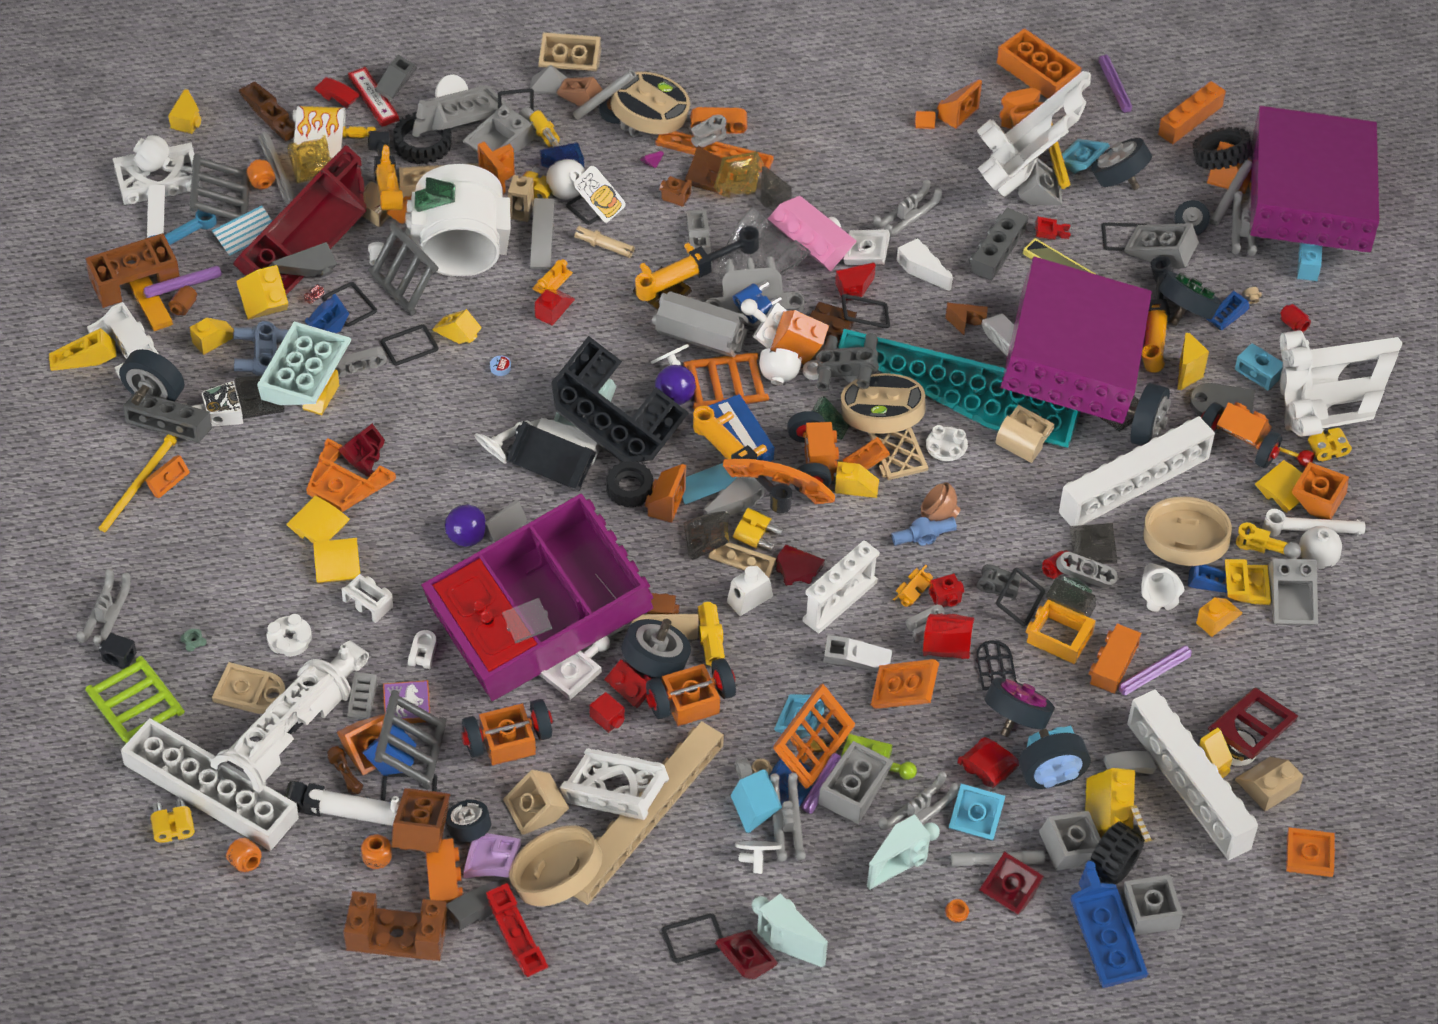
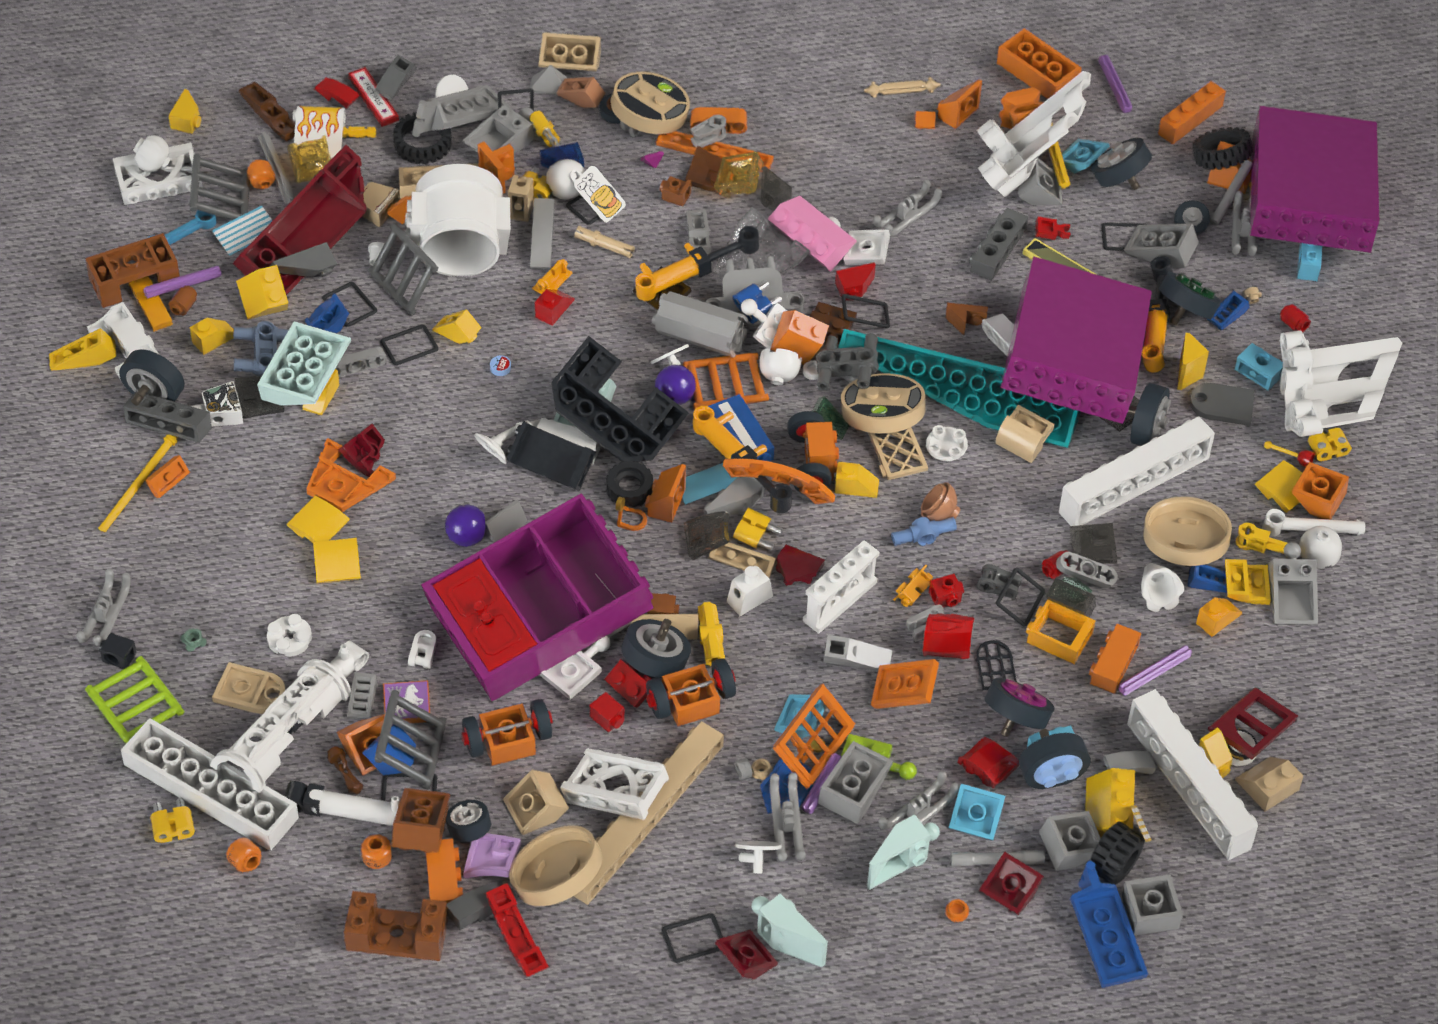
white sticker [147,185,165,238] -> none
clear red piece [303,284,325,304] -> none
white window [341,574,393,623] -> none
light orange piece [368,131,403,210] -> none
clear green slope [414,177,456,212] -> none
clear piece [502,598,552,643] -> none
light grey piece [573,69,636,120] -> none
medium azure slope [731,769,782,833] -> none
orange plate [843,437,890,470] -> none
white slope [897,238,953,291] -> none
brick [1201,402,1282,468] -> none
orange plate [1286,827,1335,877] -> none
none -> orange piece [615,497,647,531]
none -> tan wheel [864,77,941,98]

